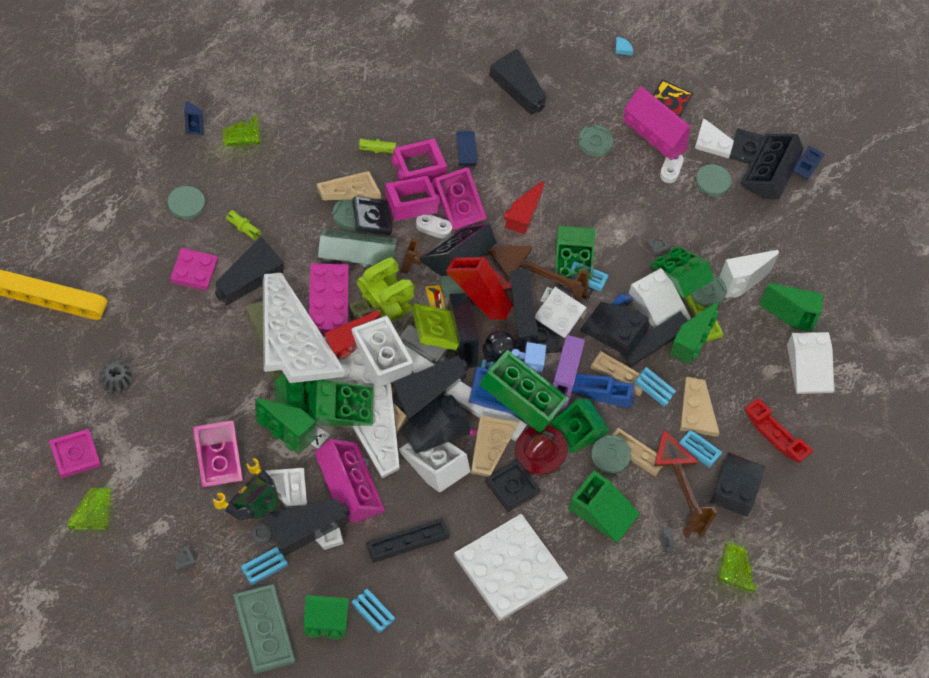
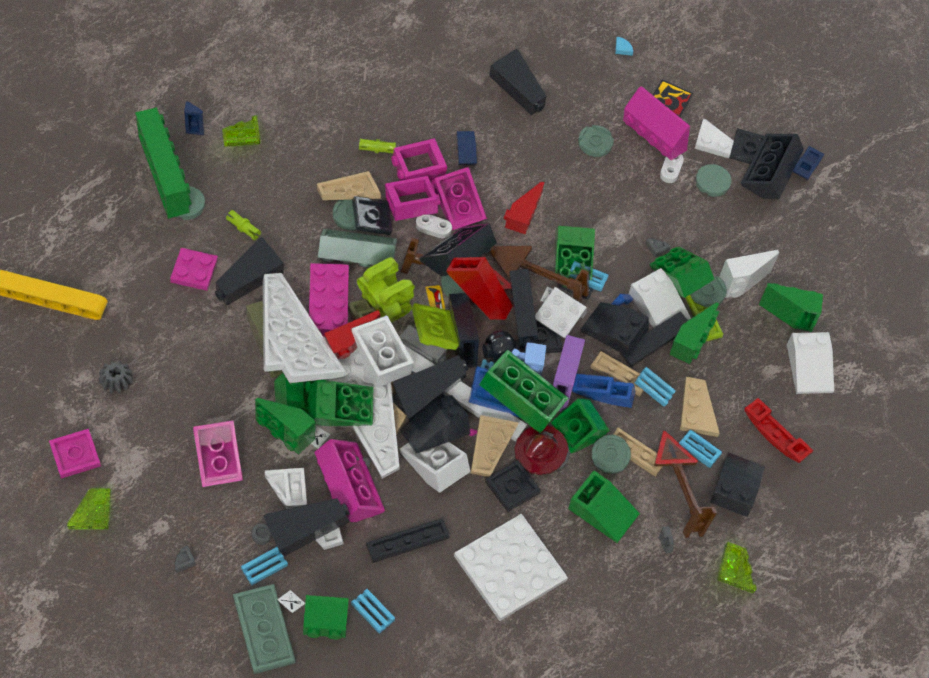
torso [213,458,279,521] -> none
none -> green brick [135,107,192,219]
none -> white sticker [277,590,305,613]

